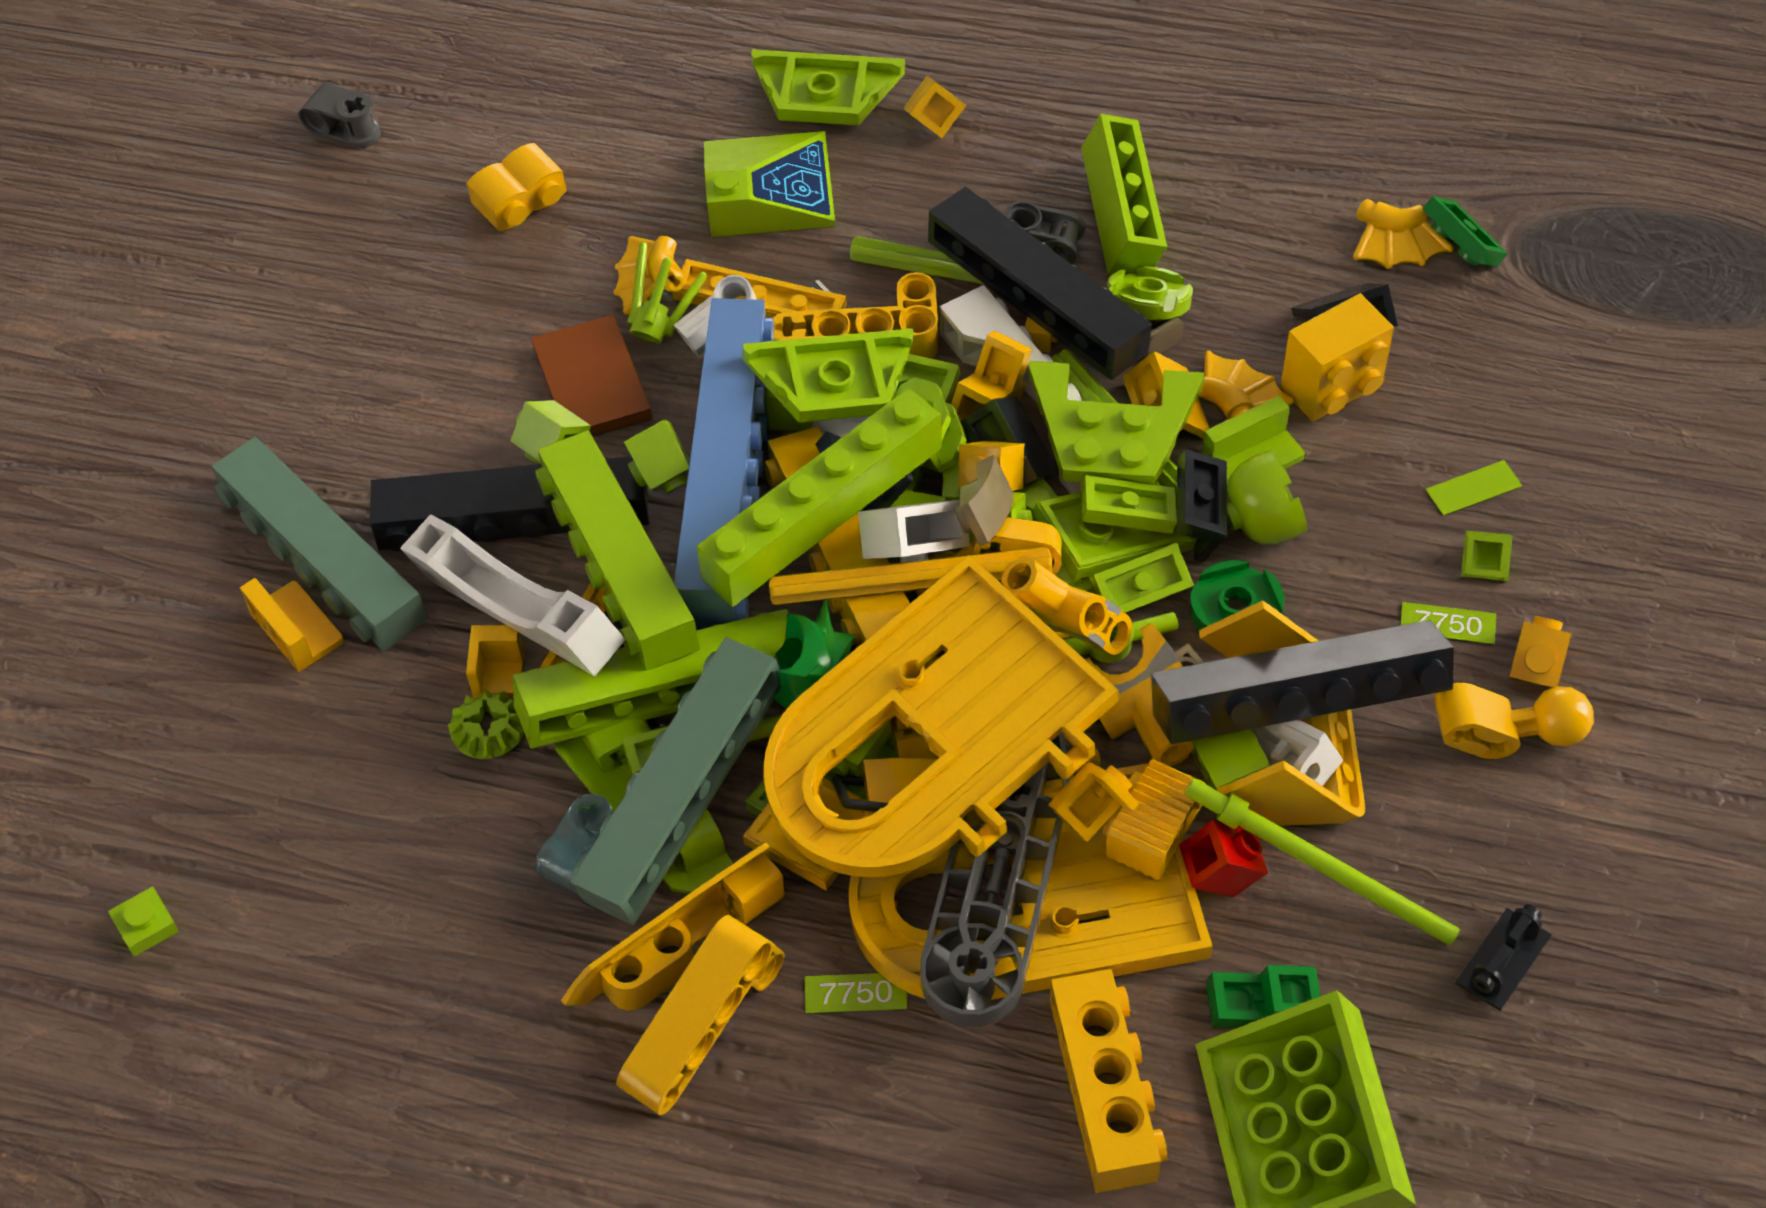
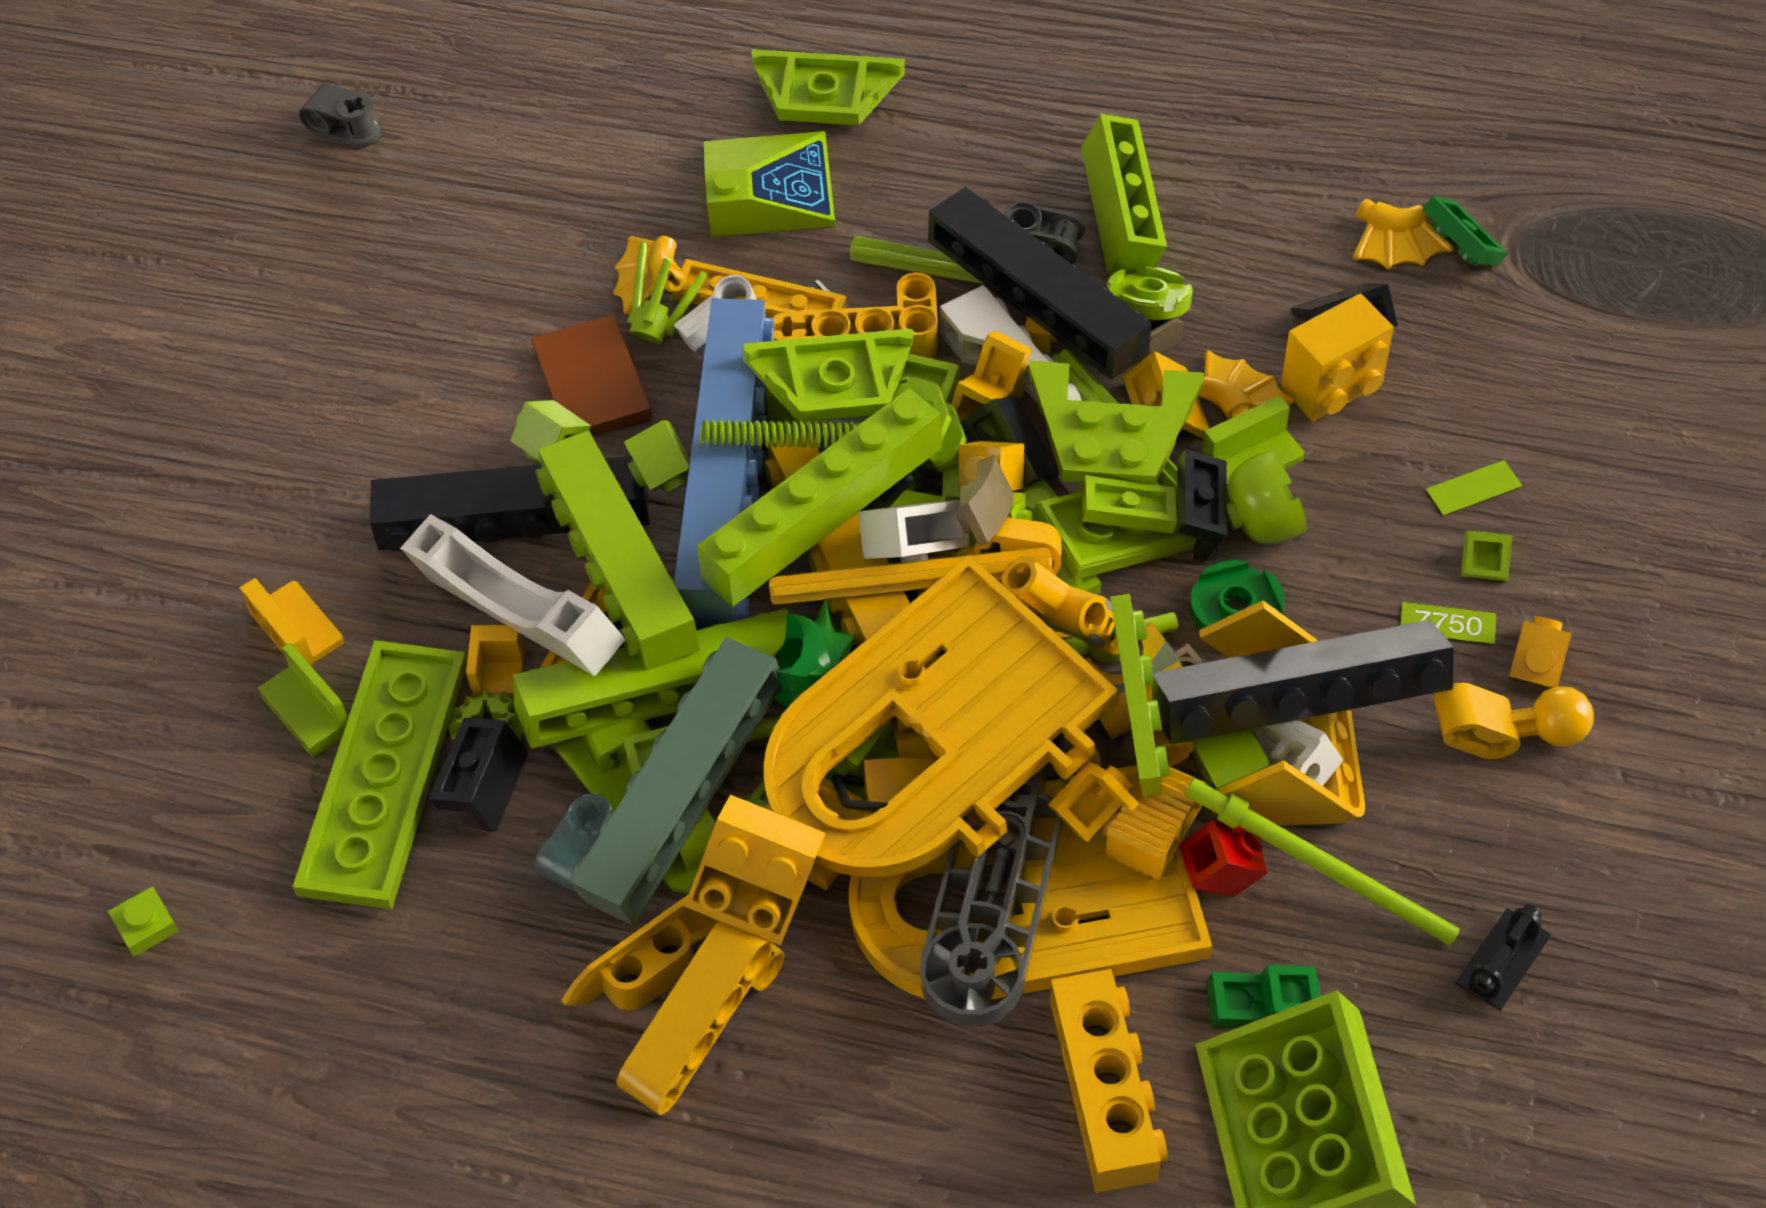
sand green brick [211,436,428,652] -> none
yellow brick [466,143,567,231] -> none
lime sticker [805,973,907,1014] -> none
yellow panel [903,76,966,138] -> none
lime plate [1089,543,1194,613] -> none
none -> lime panel [257,643,348,758]
none -> lime plate [292,640,467,910]
none -> black panel [429,718,528,832]
none -> yellow slope [684,795,826,946]
none -> lime piece [699,419,861,449]
none -> lime wing [1110,594,1170,798]

